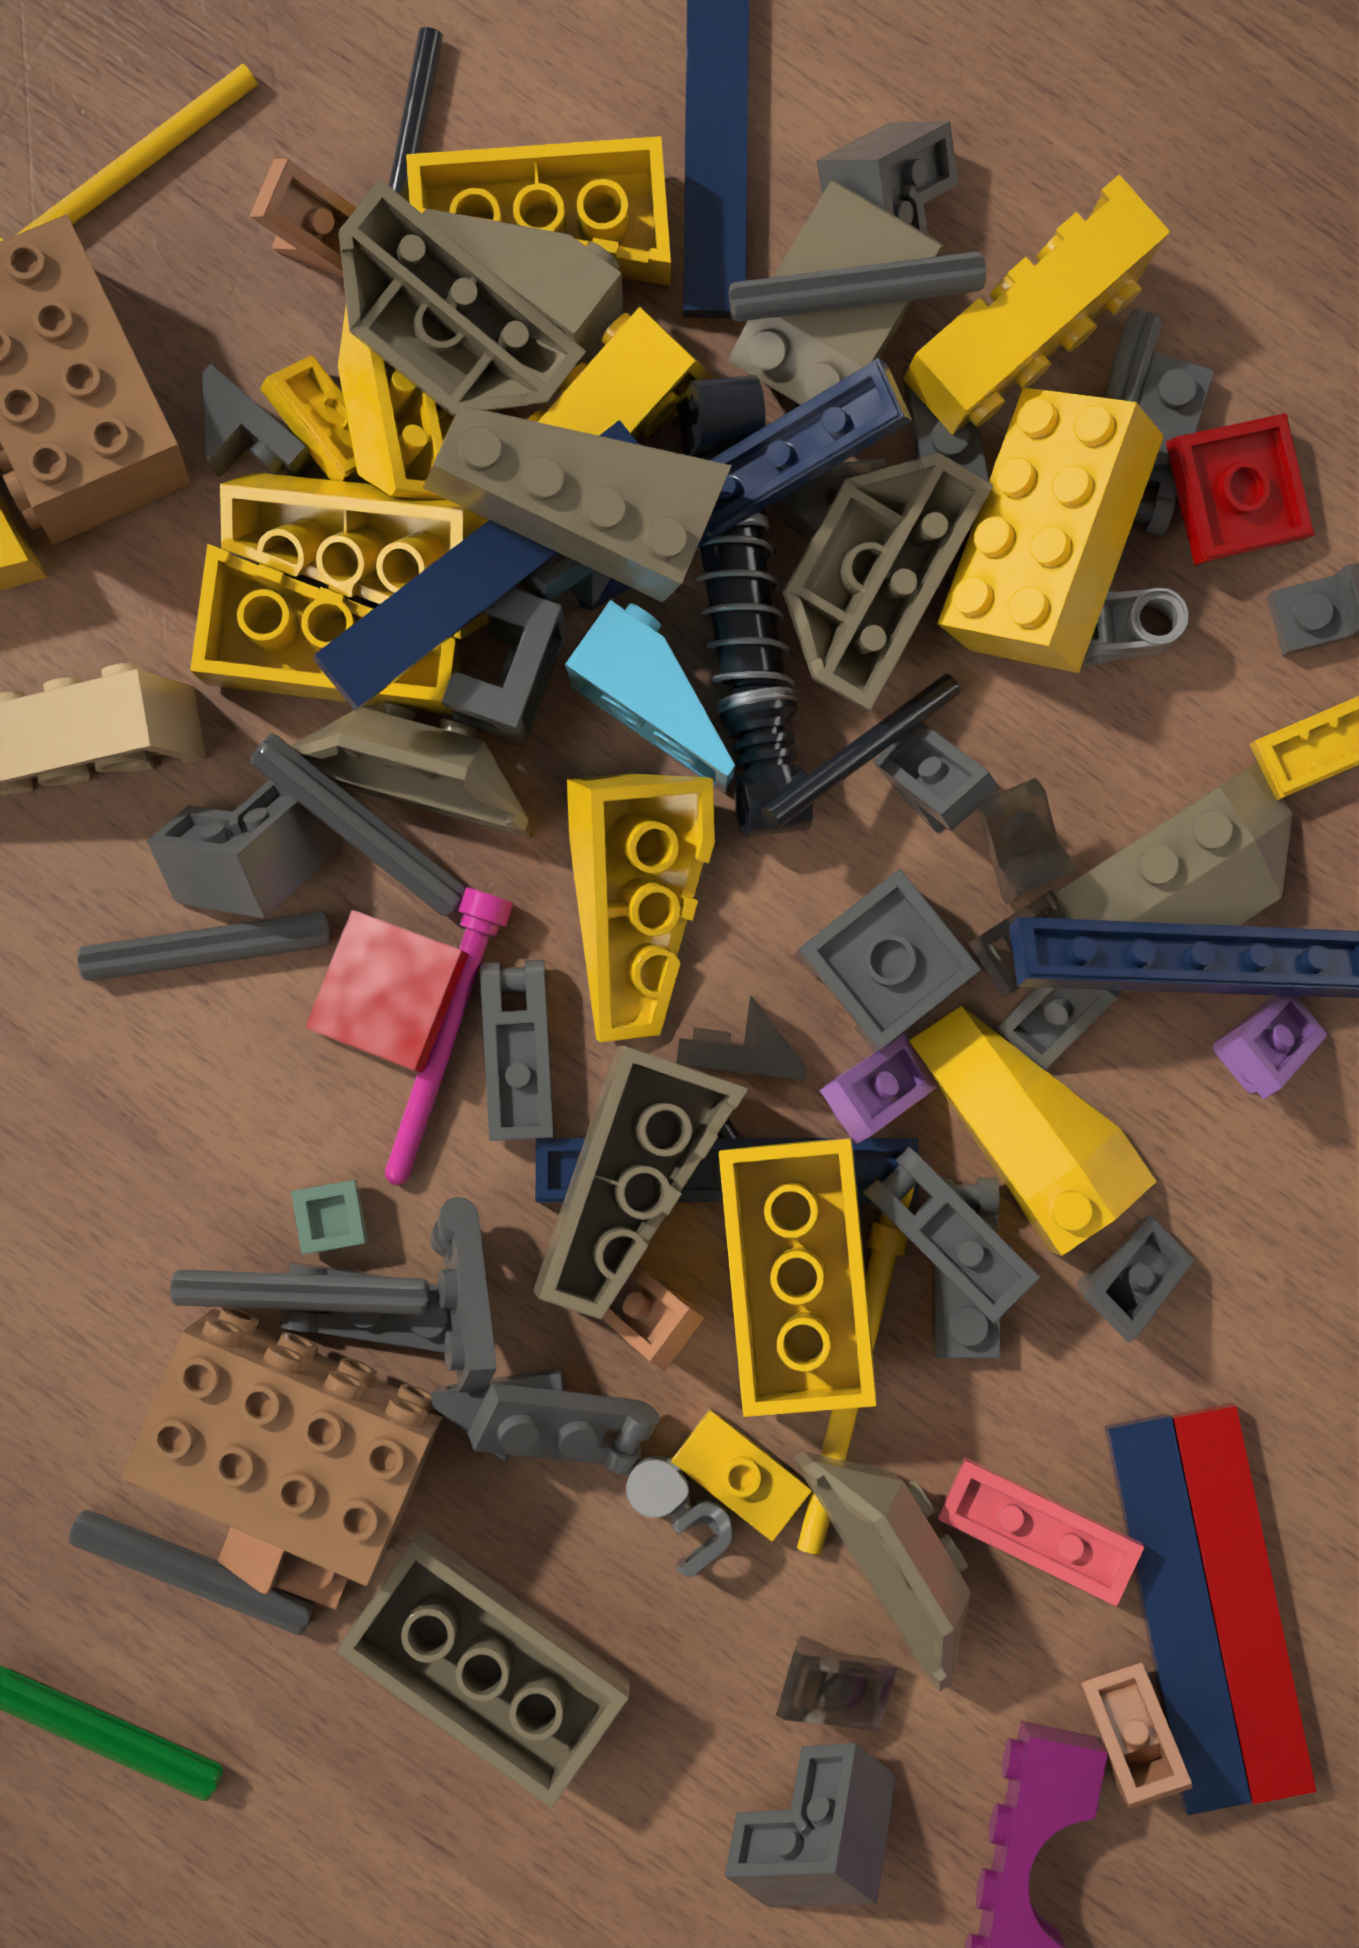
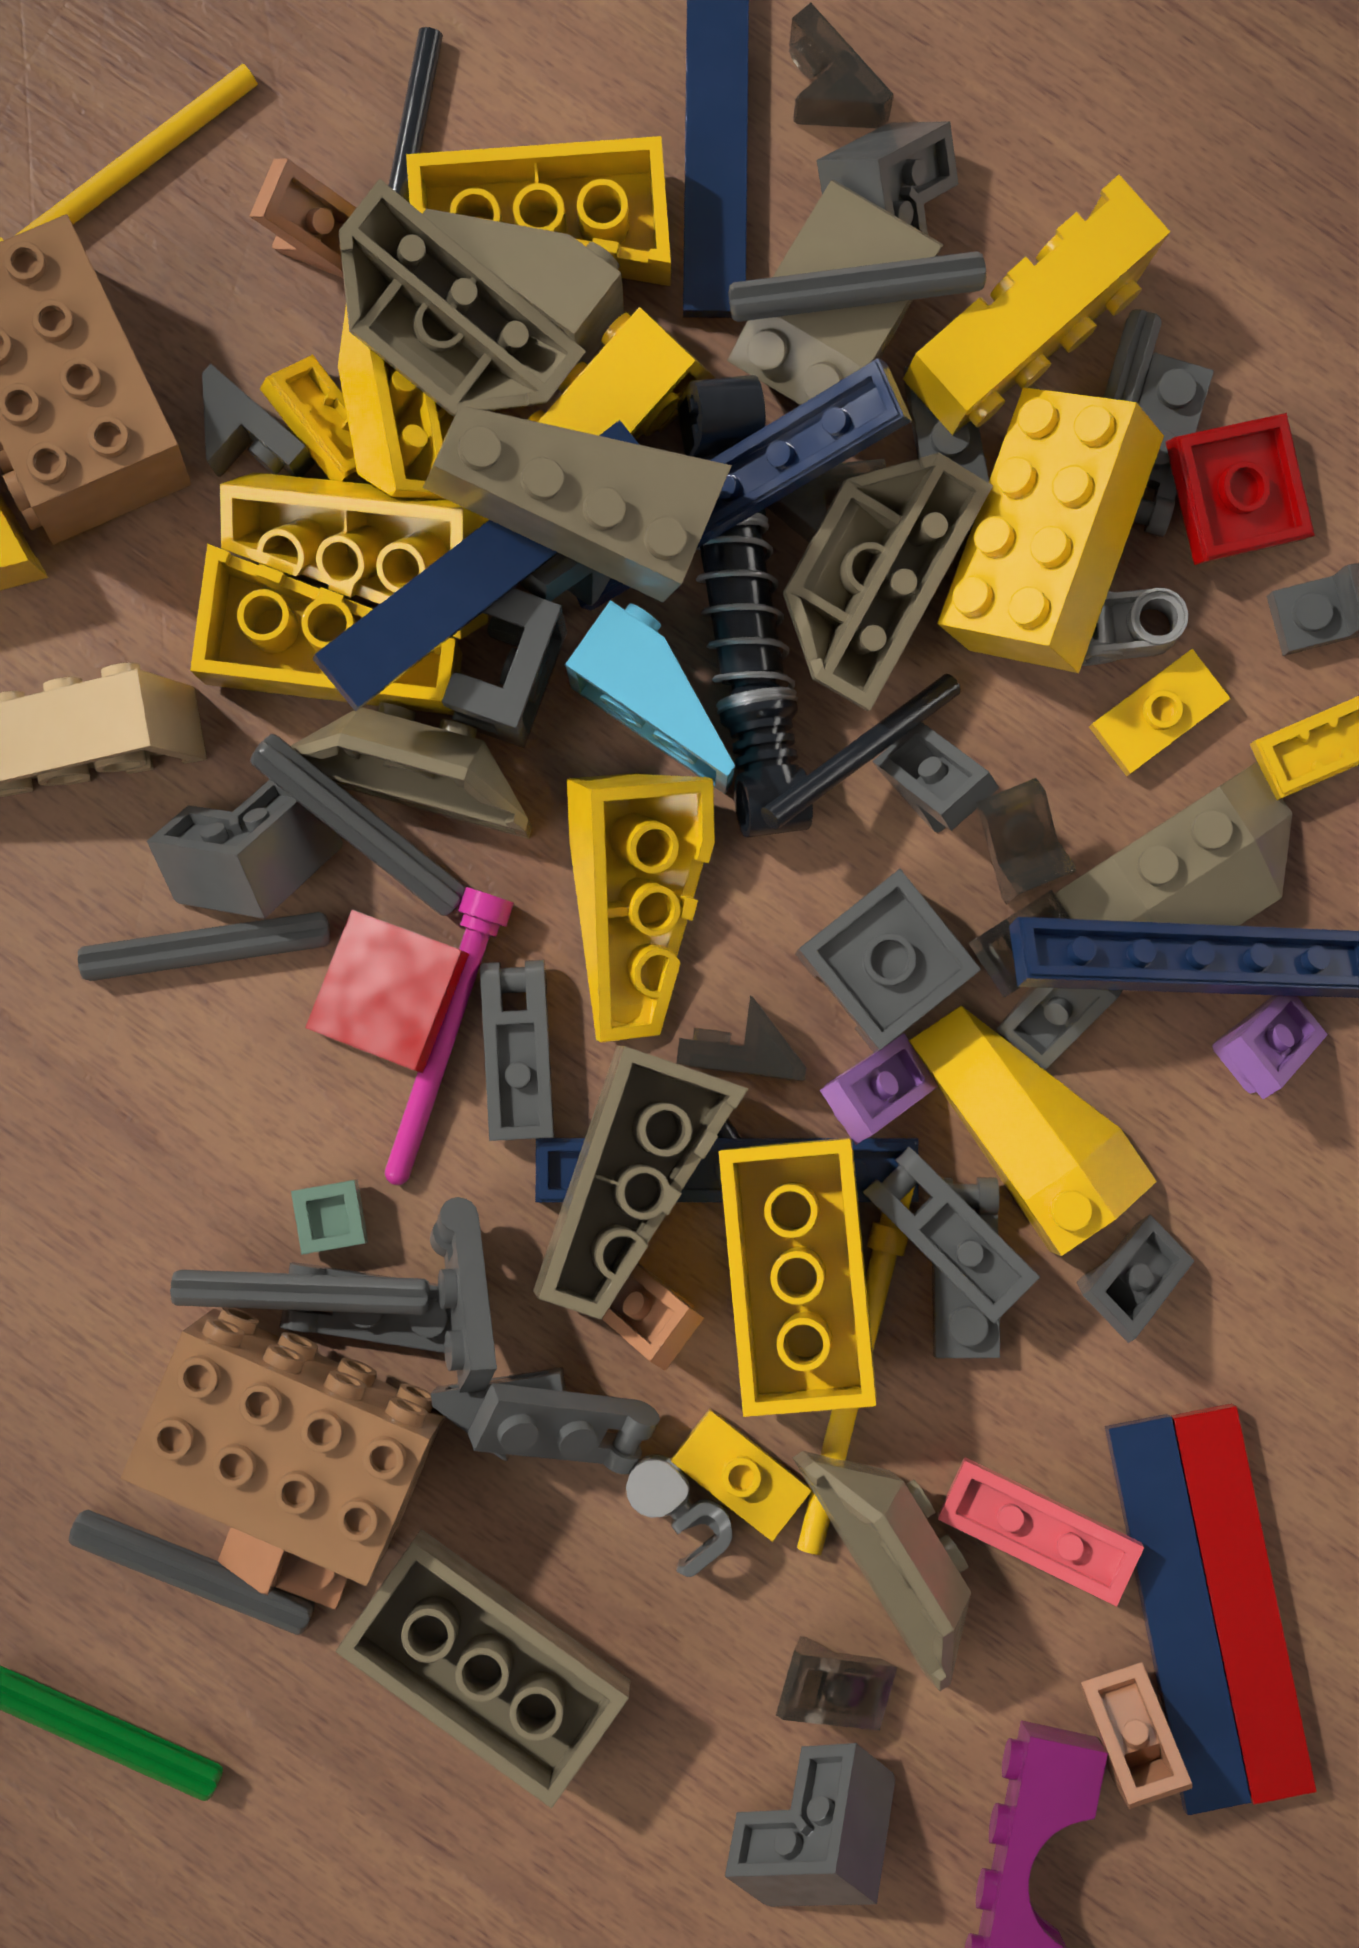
none -> clear smoke slope [789,2,894,129]
none -> yellow plate [1089,649,1231,777]

